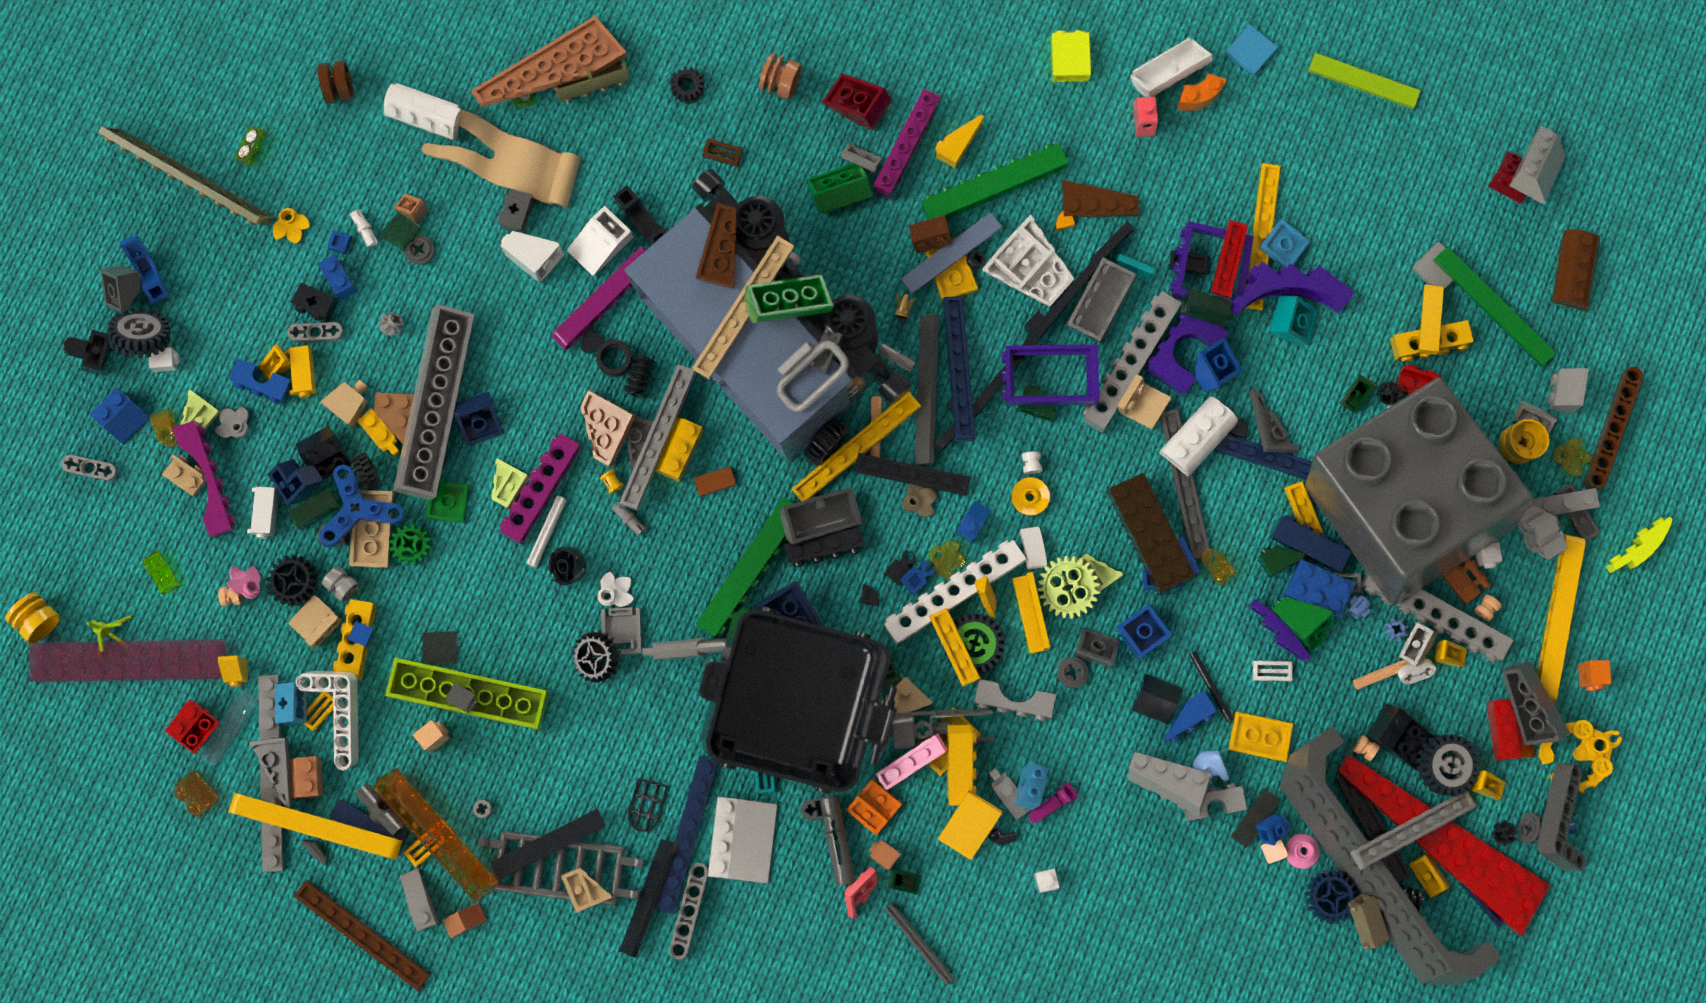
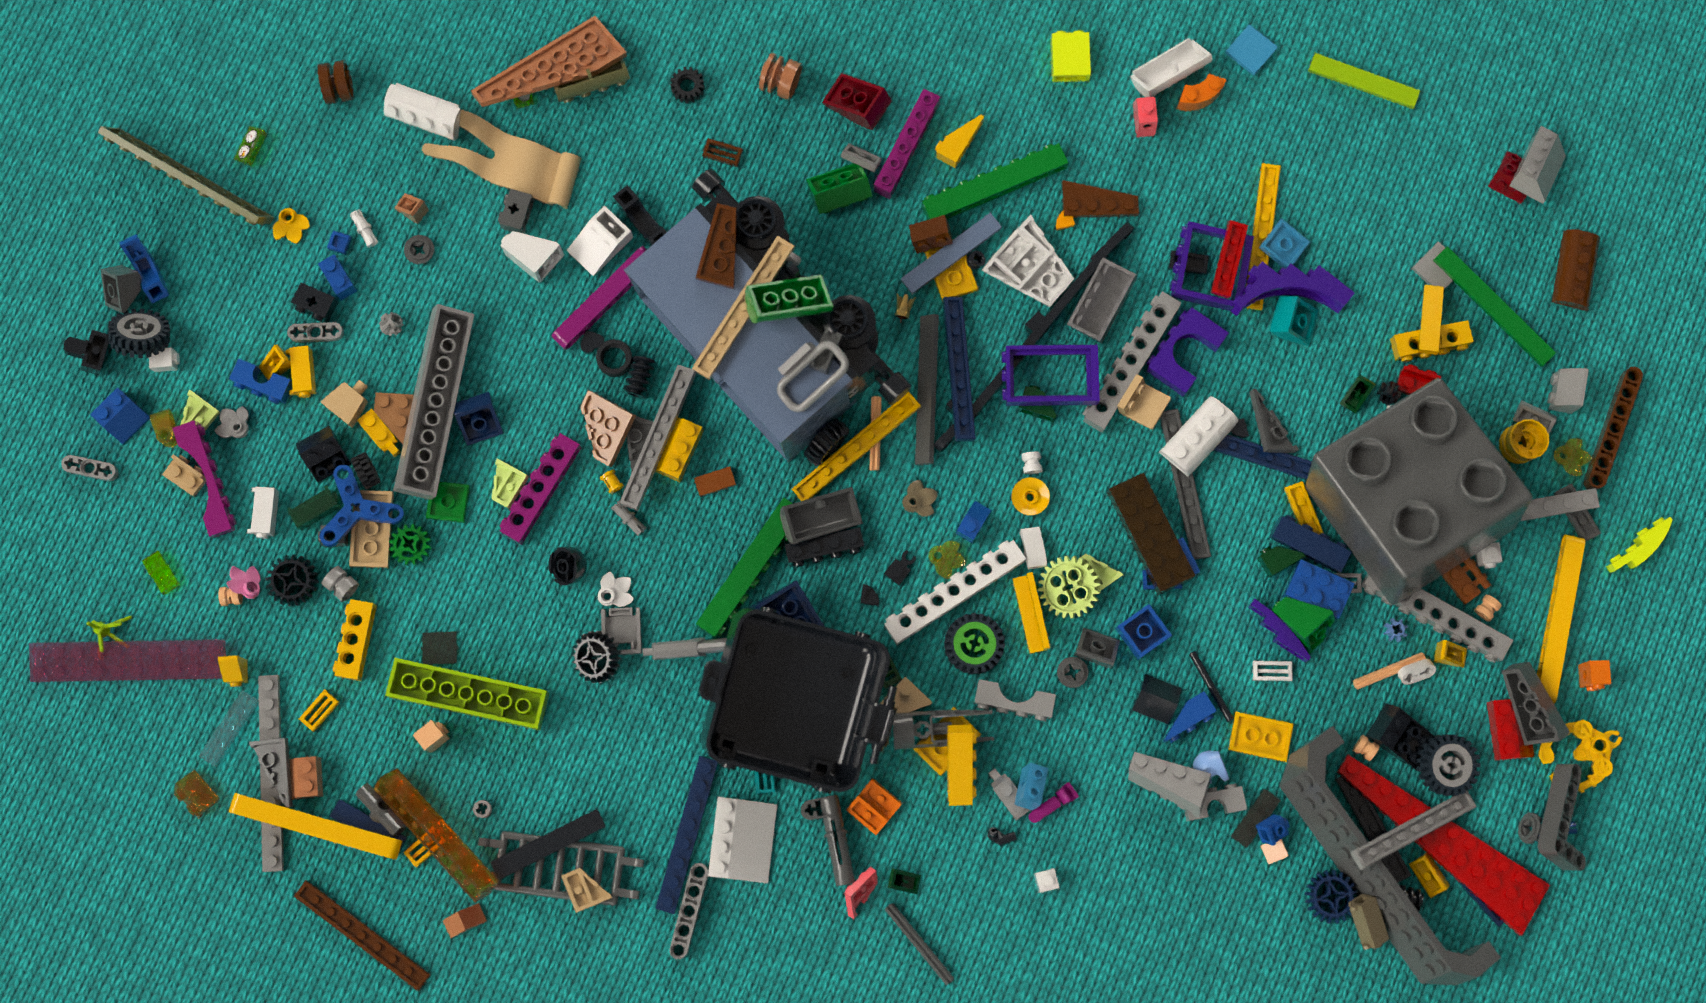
yellow wheel [5,592,60,644] -> none
red slope [164,700,220,755] -> none
dark blue brick [268,459,323,506] -> none
dark azure brick [275,682,307,725] -> none
tan bracket [288,595,343,649] -> none
white beam [296,671,358,770] -> none
dark grey bar [302,839,328,865] -> none
blue tile [348,621,375,647] -> none
clear green piece [379,212,422,251] -> none
light grey slope [400,868,440,931] -> none
dark grey brick [445,683,478,713] -> none
white axle [527,495,566,567] -> none
black tile [619,839,678,958] -> none
black window [628,778,668,832] -> none
black tile [854,453,970,496] -> none
nougat slope [869,840,900,871] -> none
bright pink plate [876,734,948,790] -> none
light grey axle [878,343,915,371] -> none
blue plate [900,561,935,594] -> none
yellow tile [929,608,980,687] -> none
yellow tile [938,790,1002,860] -> none
yellow slope [974,576,997,618] -> none
teal tile [1115,254,1154,279] -> none
clear green brick [1181,288,1233,327] -> none
blue slope [1195,337,1243,392] -> none
clear yellow piece [1201,549,1236,586] -> none
bright pink piece [1285,833,1320,869] -> none
medium blue gear [1347,595,1371,619] -> none
light grey slope [1399,622,1438,666] -> none
yellow slope [1471,771,1506,801] -> none
black gear [1491,820,1518,846] -> none
light grey brick [1518,506,1567,560] -> none

